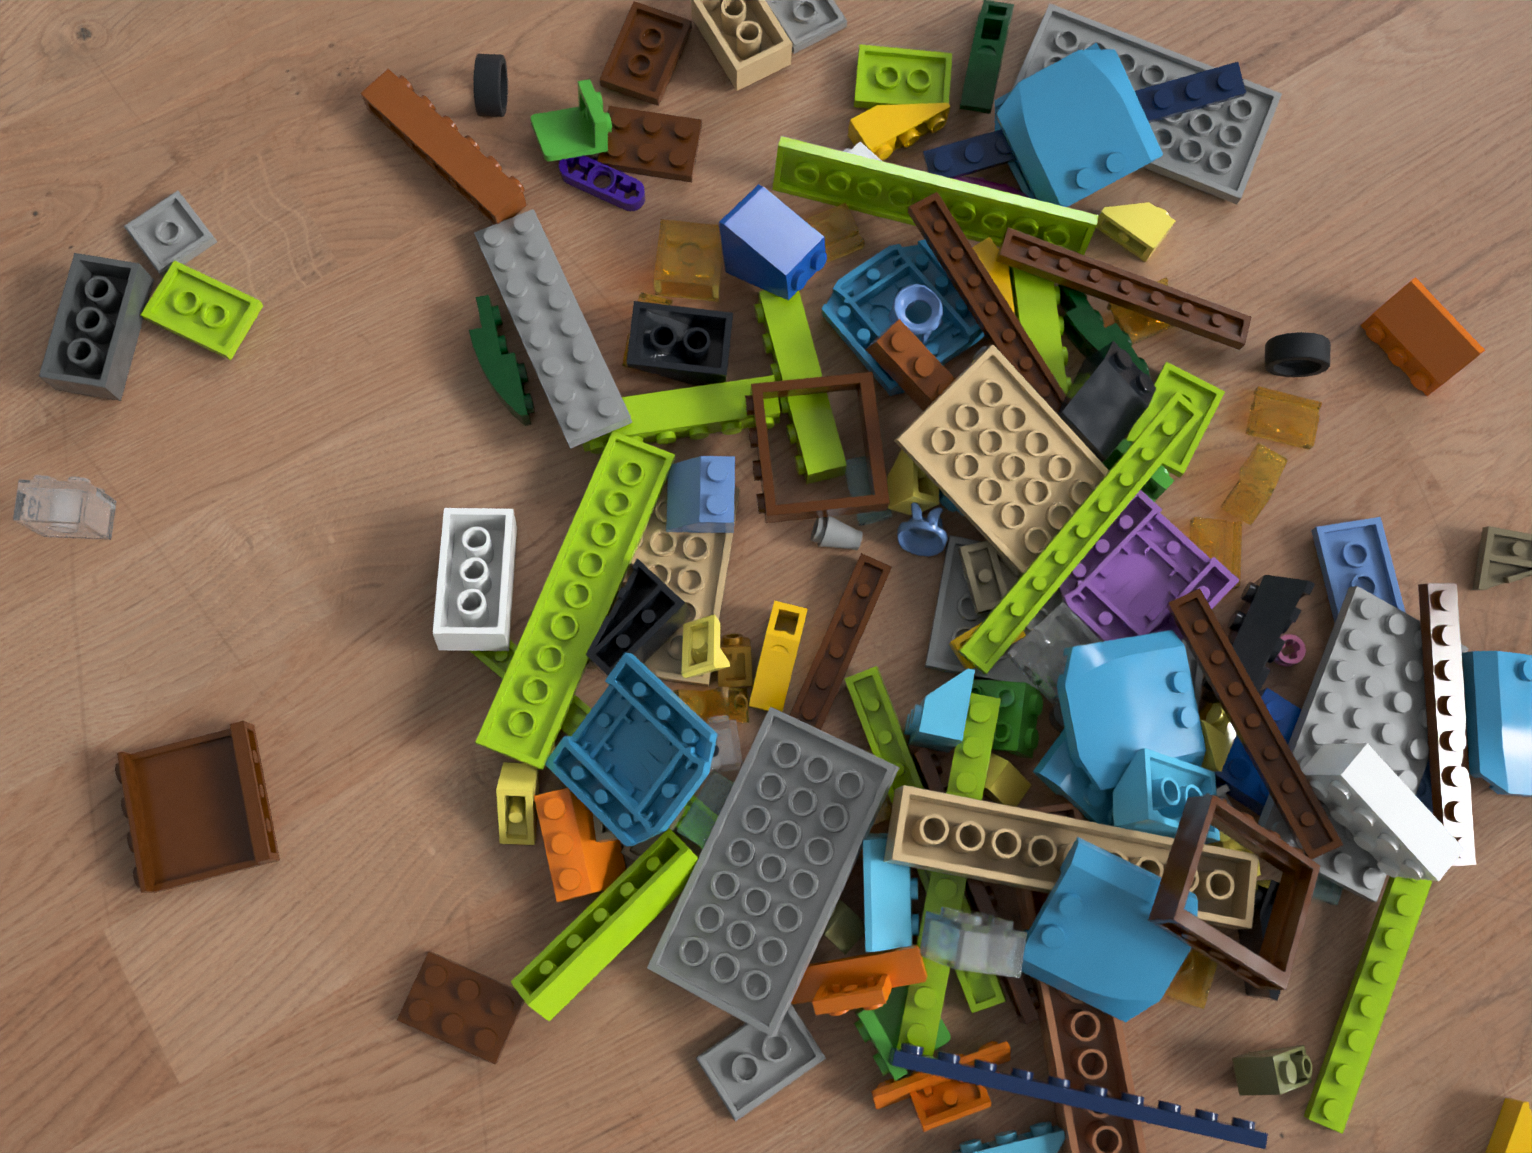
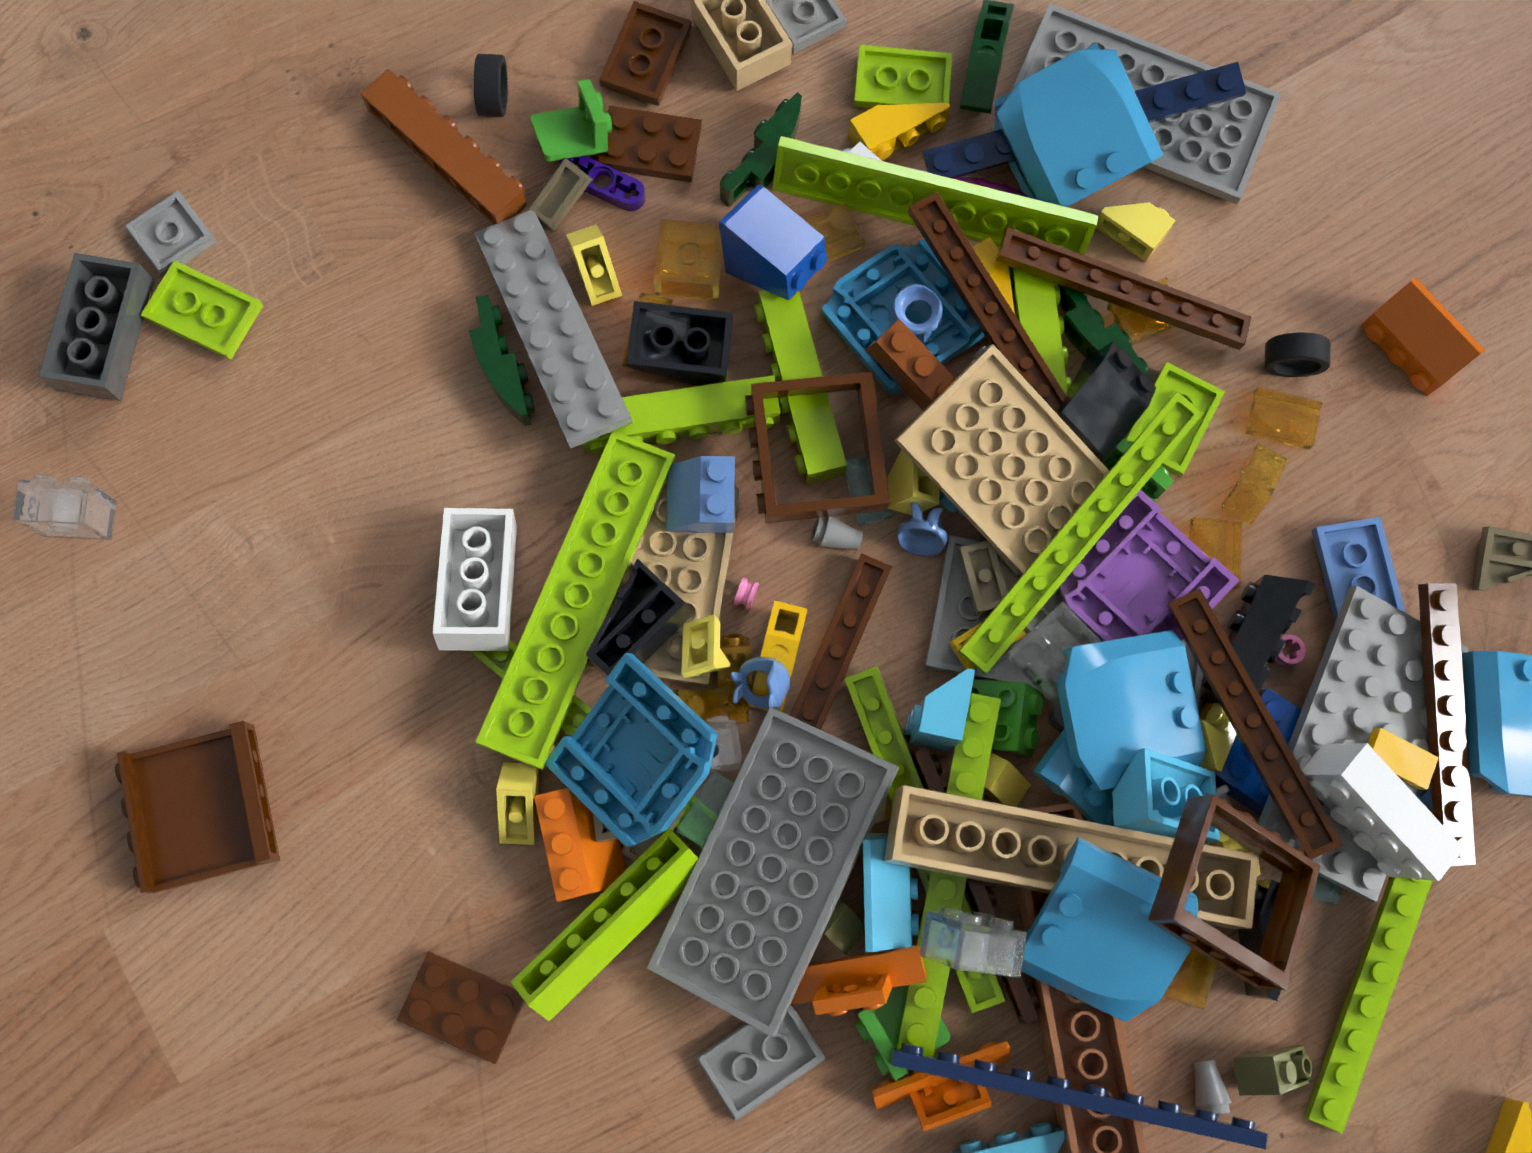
none -> dark tan tile [528,158,593,231]
none -> light yellow slope [566,224,622,306]
none -> dark green slope [720,92,802,207]
none -> medium blue piece [730,657,790,709]
none -> bright pink bush [733,577,759,611]
none -> light grey cone [1194,1060,1232,1115]
none -> yellow tile [1368,728,1439,790]

